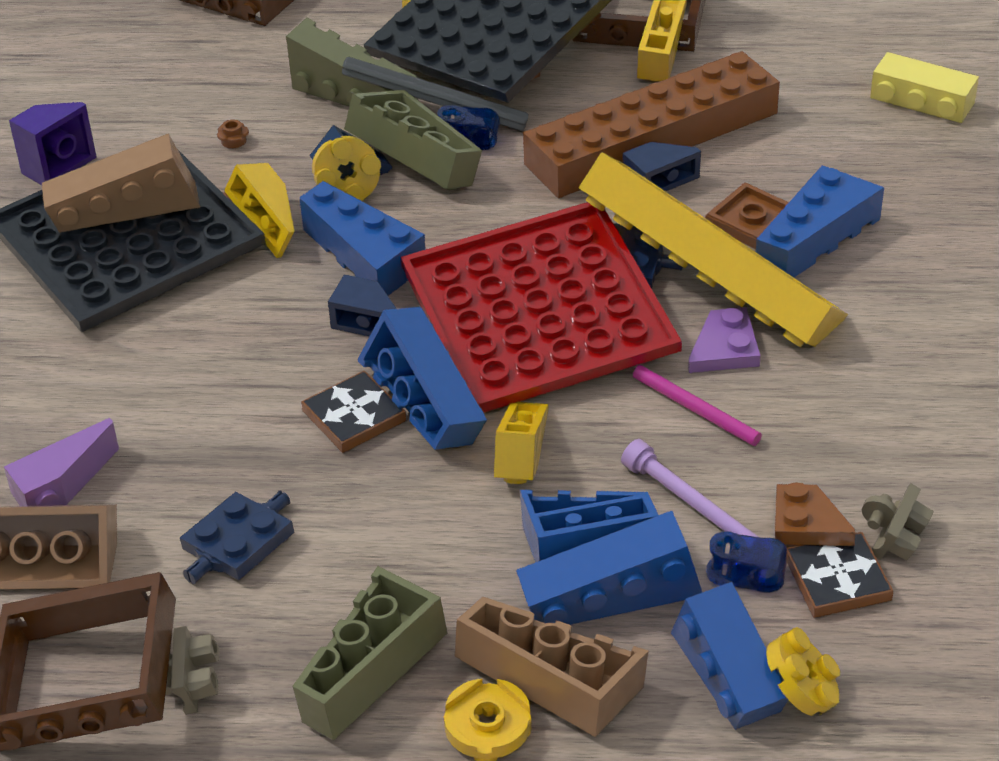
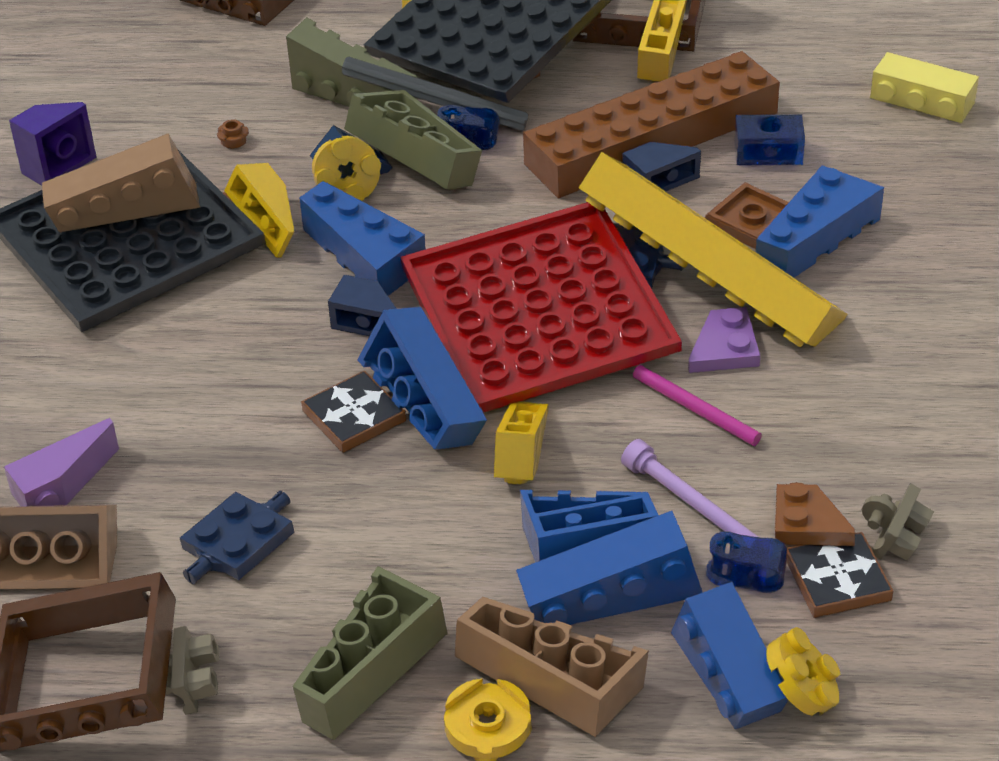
none -> clear blue brick [734,114,805,165]

